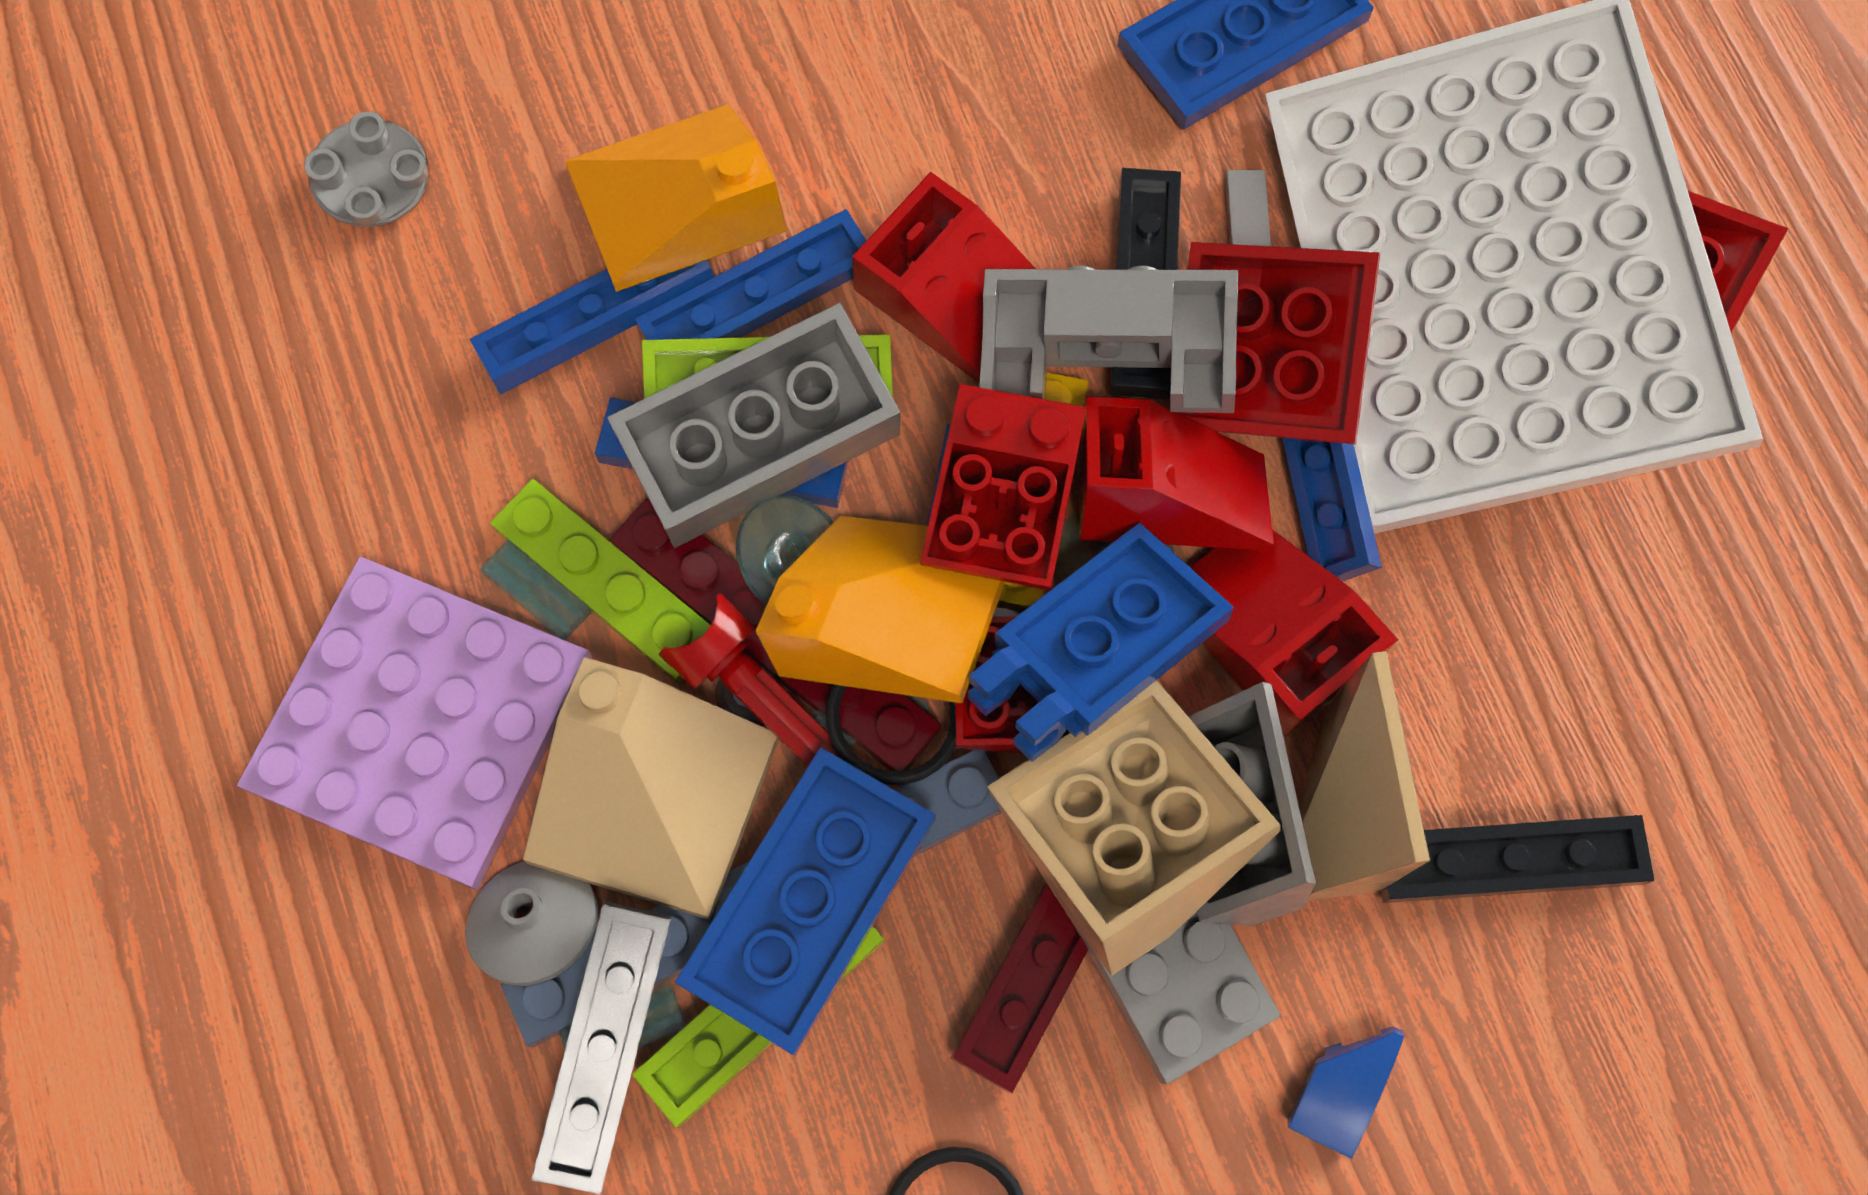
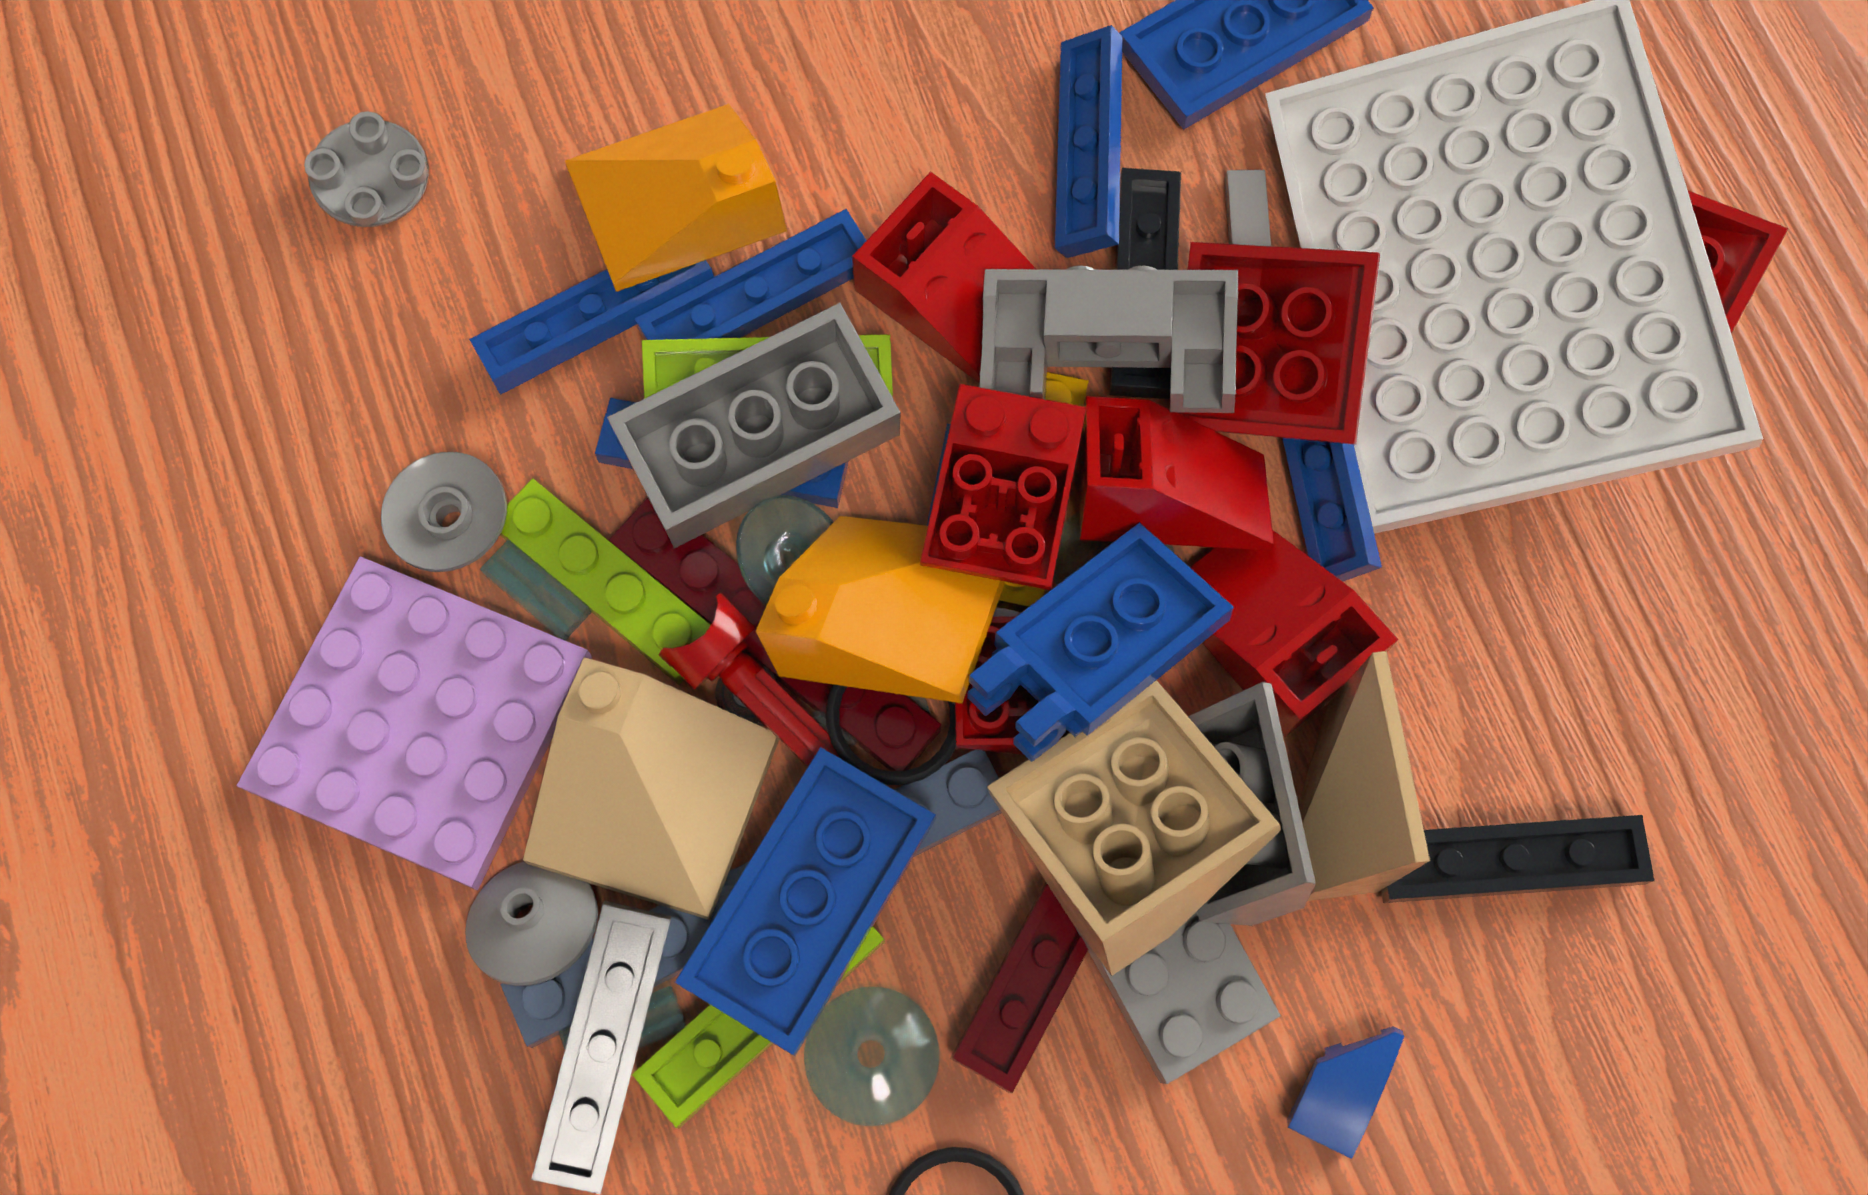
none -> light grey dish [381,452,507,572]
none -> clear light blue dish [804,987,940,1126]
none -> blue plate [1055,25,1123,258]

